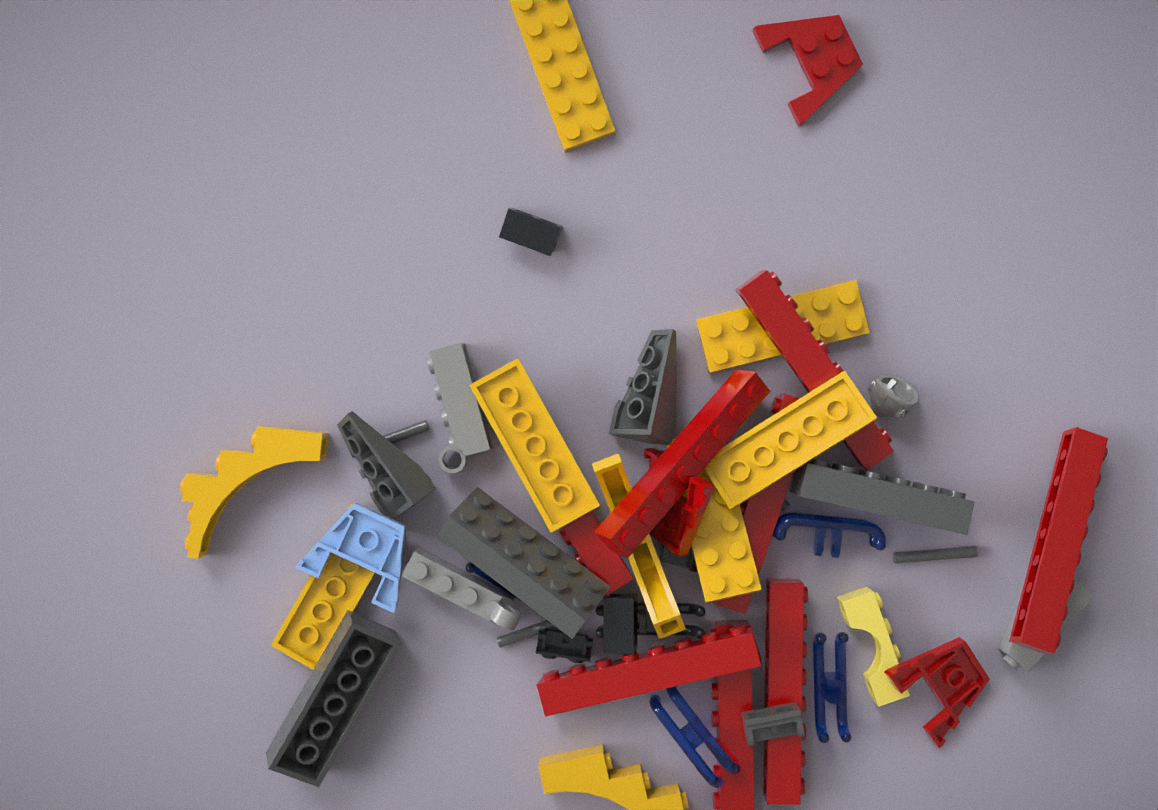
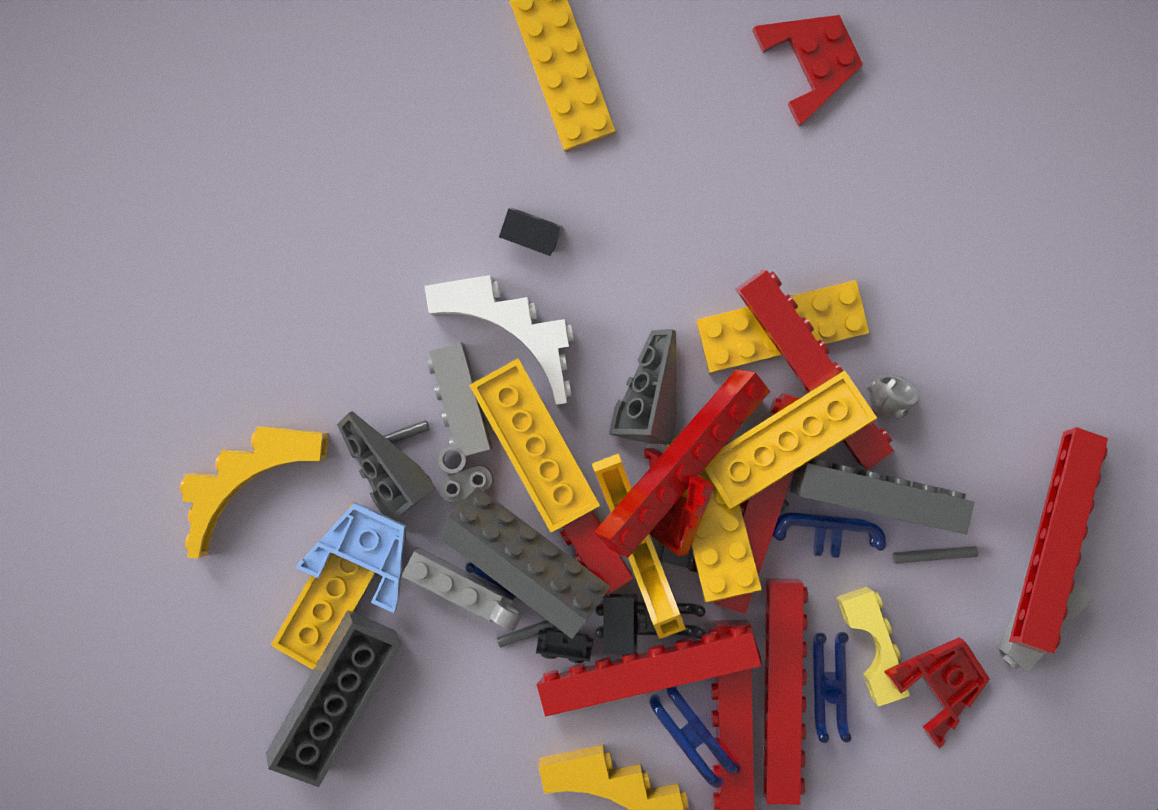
dark grey hinge [741,702,805,746] -> none
none -> white arch [424,275,574,405]
none -> light grey plate [439,465,493,502]

